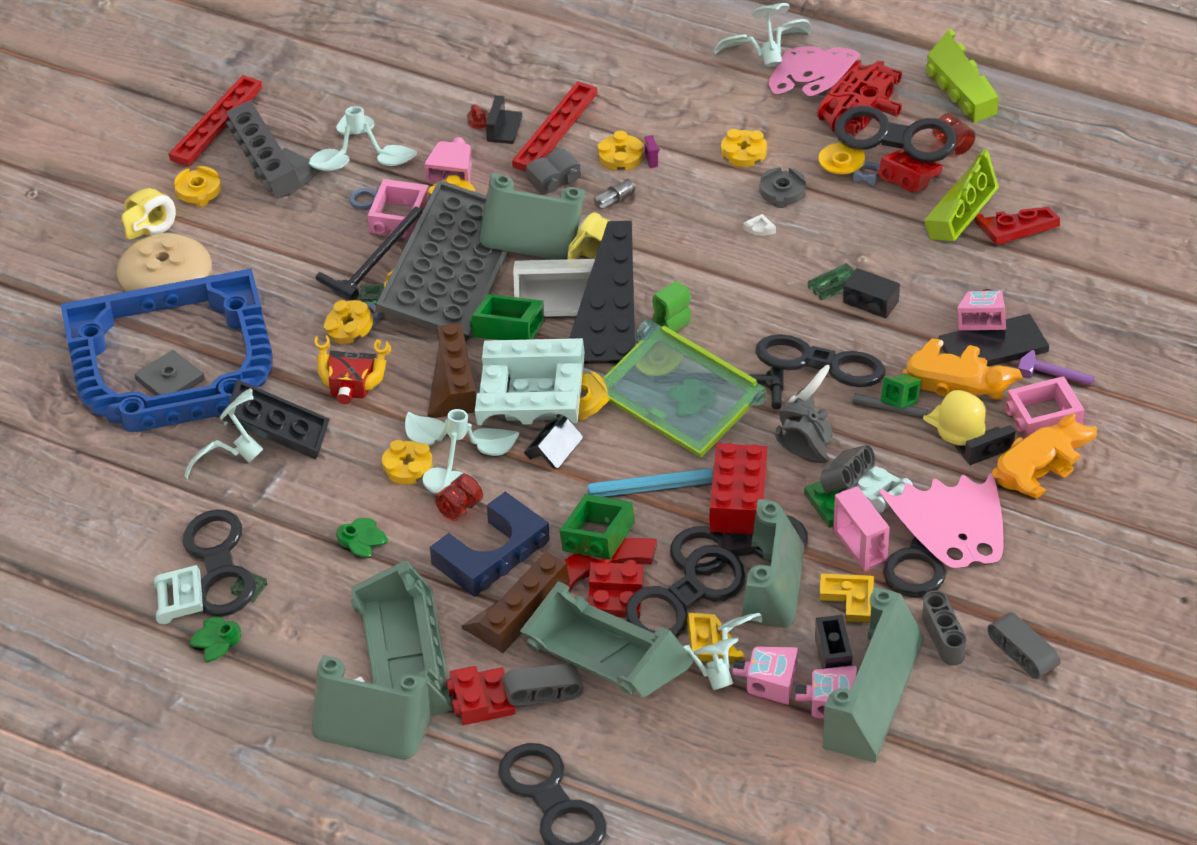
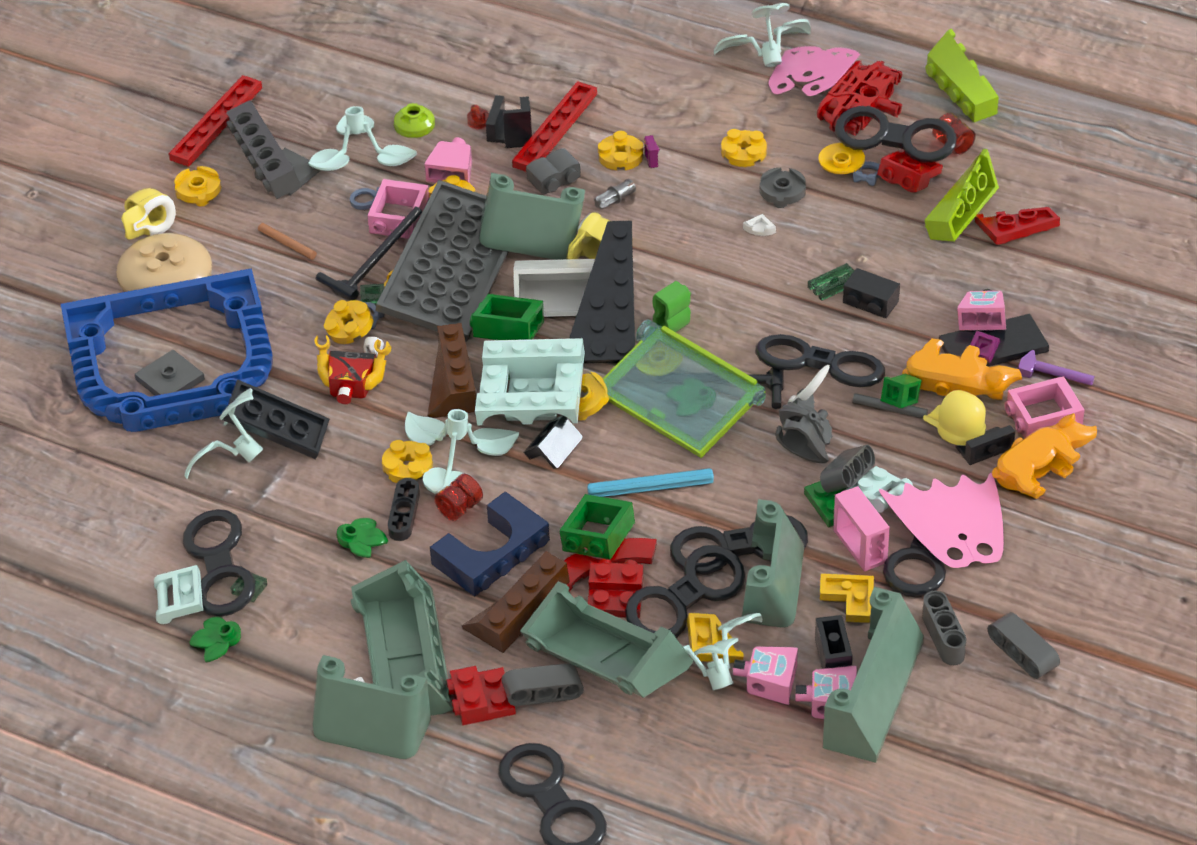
red brick [709,443,768,534] -> none
none -> nougat bar [258,223,317,260]
none -> white hinge [363,337,384,357]
none -> black beam [388,478,420,541]
none -> lime piece [394,103,435,138]
none -> black panel [503,96,532,148]
none -> magenta tile [970,330,1000,363]

